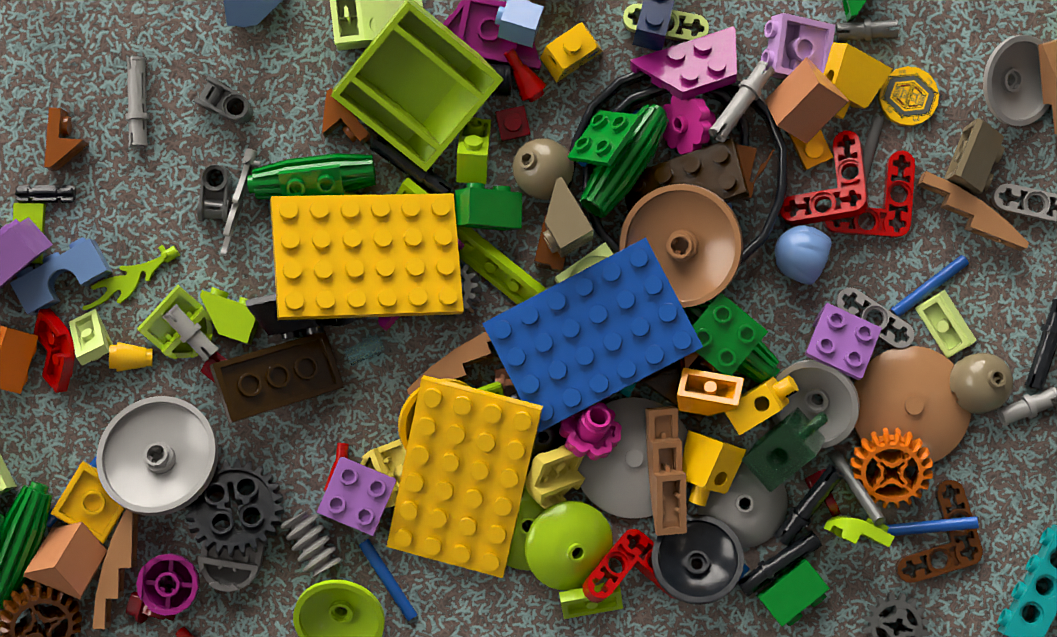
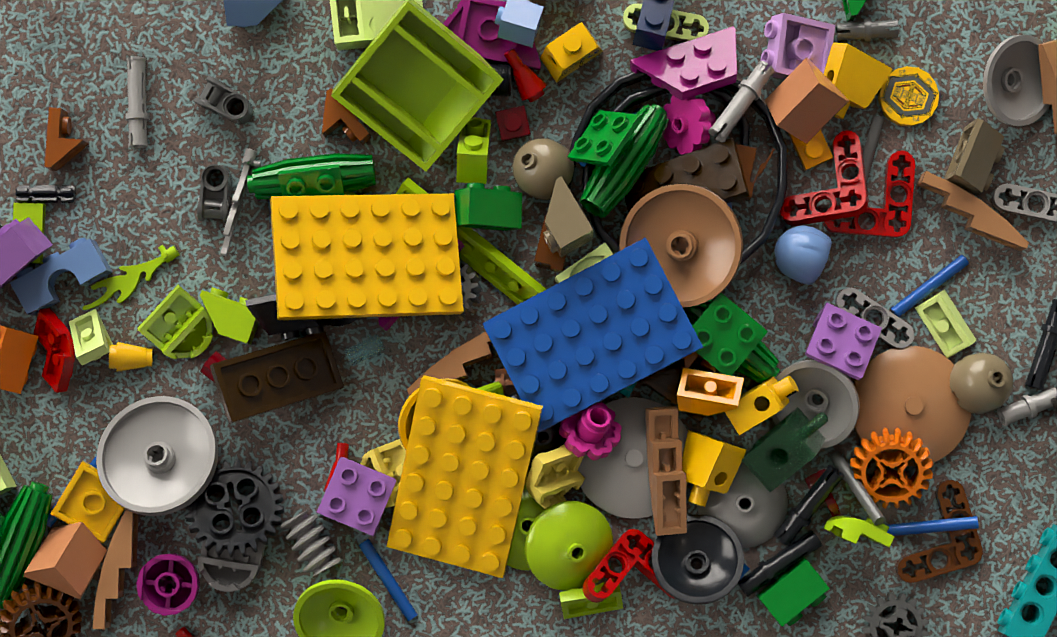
dark red piece [126,591,176,623] -> none
light grey pin [162,304,219,362] -> none
black pin [370,135,454,194] -> none

